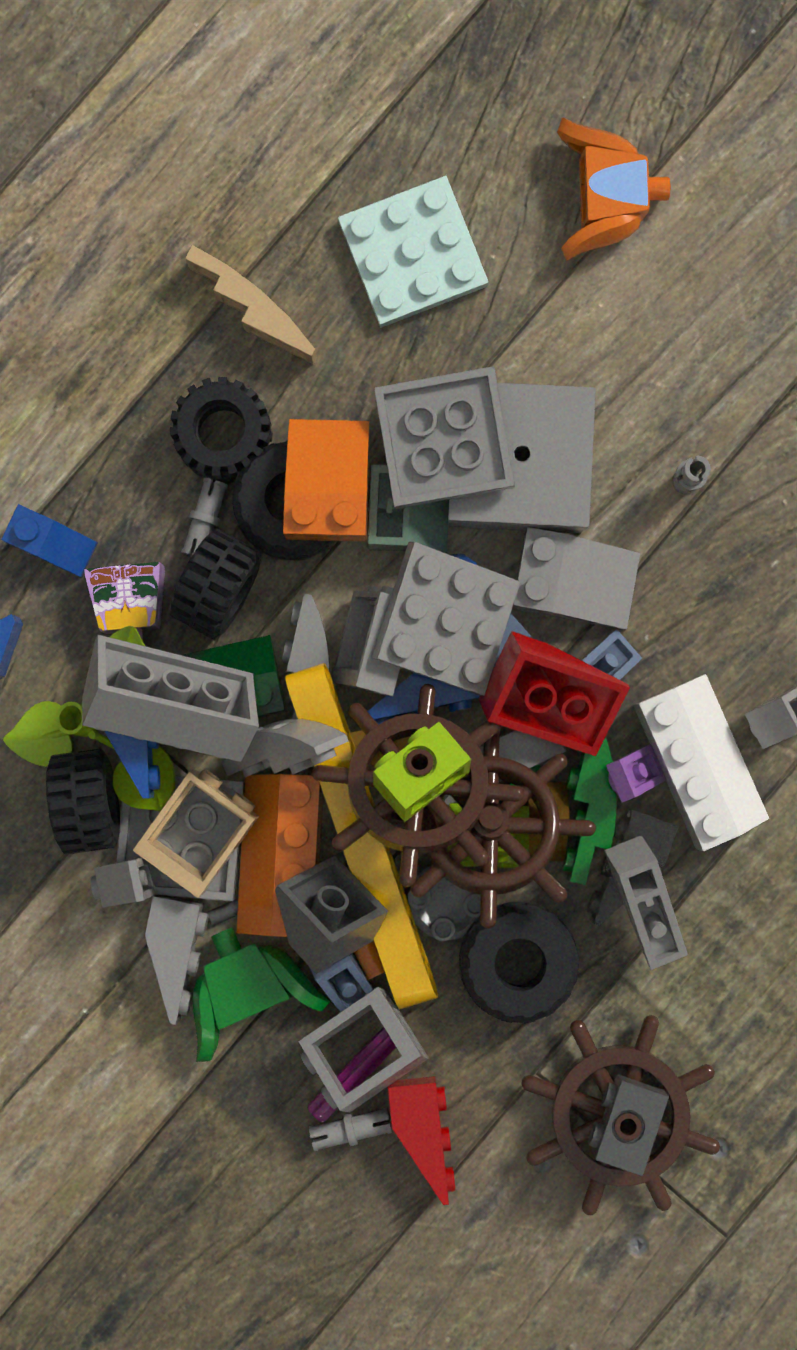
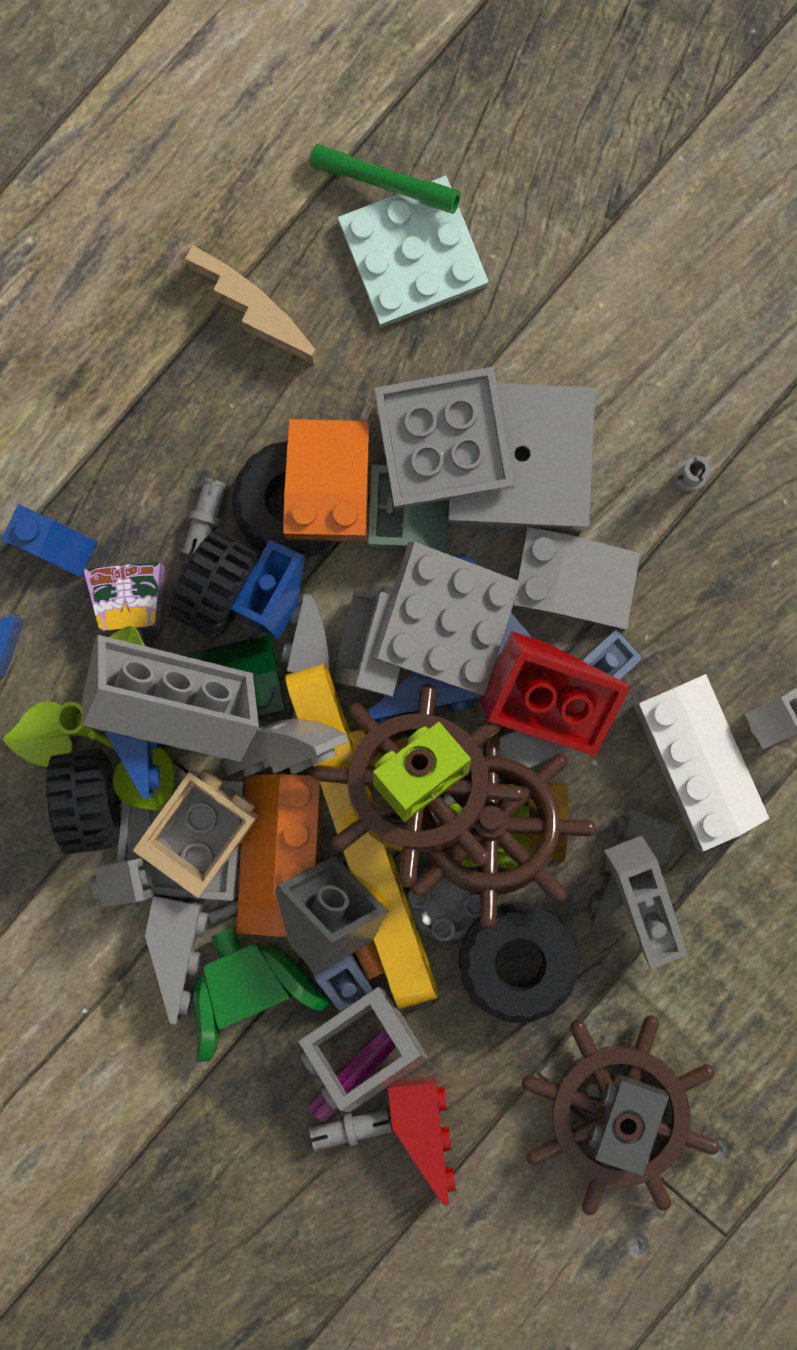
black tyre [170,377,273,483] -> none
orange torso [557,117,671,261] -> none
green slope [562,737,617,885] -> none
medium lavender plate [606,744,666,802] -> none
none -> blue slope [231,540,305,640]
none -> green piece [310,144,461,214]

